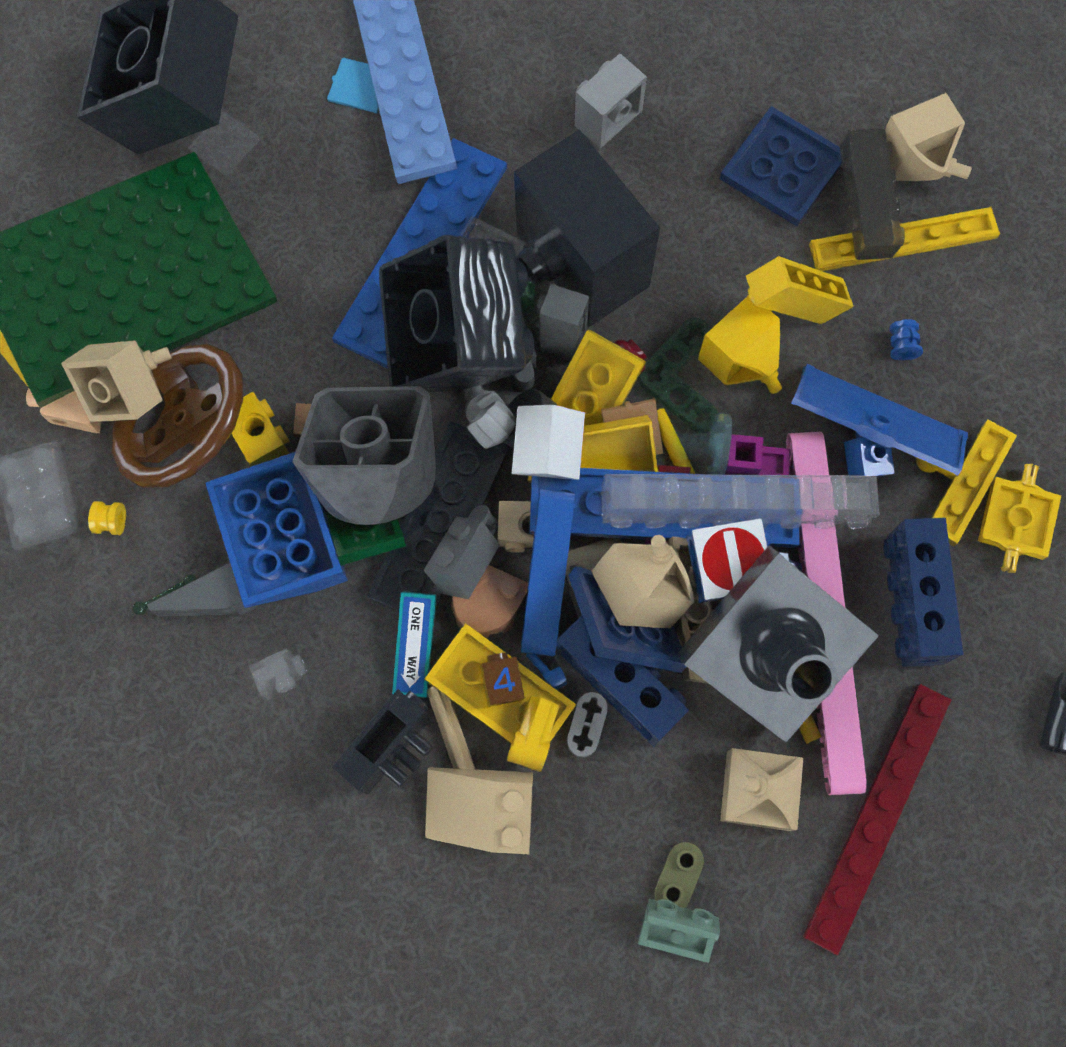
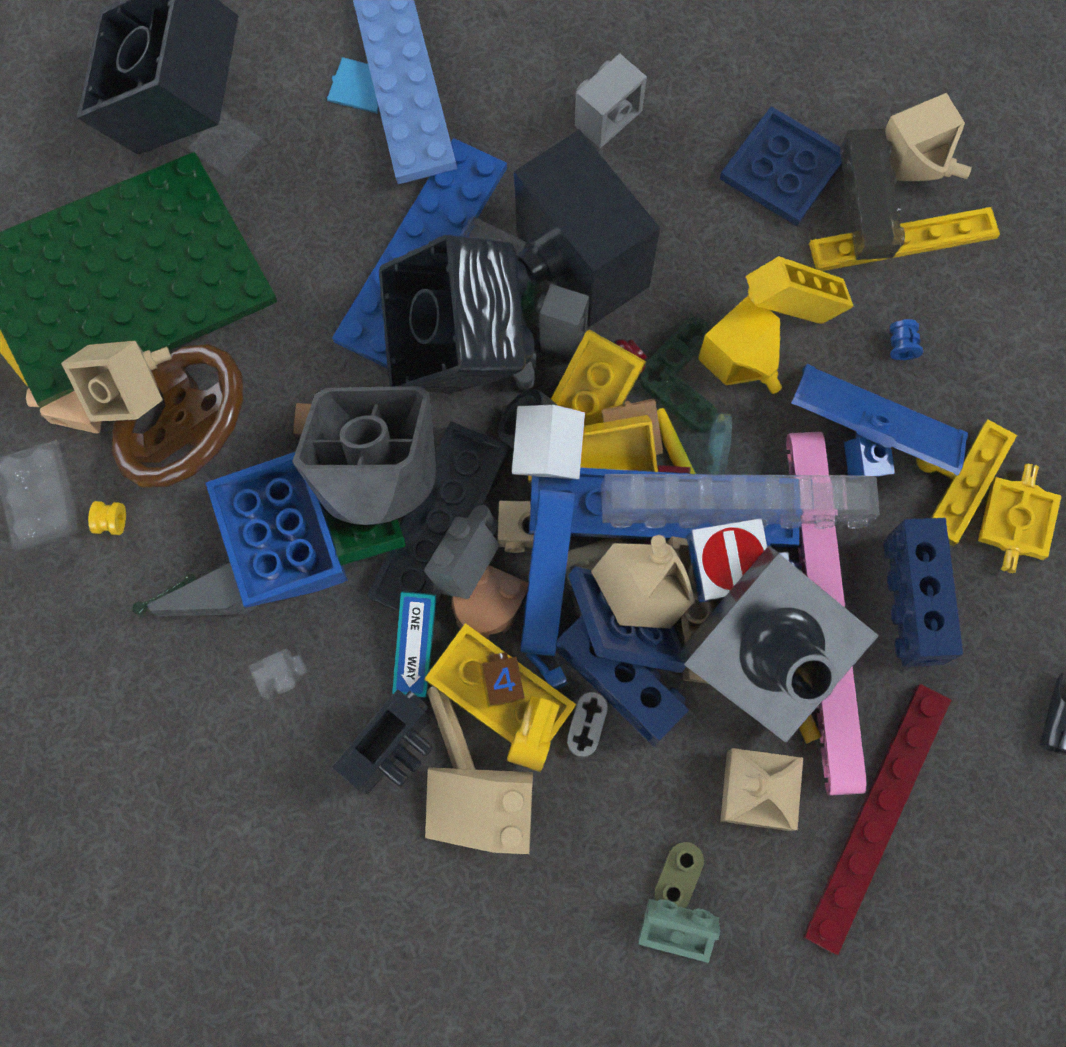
yellow brick [232,392,290,467] -> none
light grey piece [464,386,516,449] -> none
magenta brick [724,434,791,479] -> none

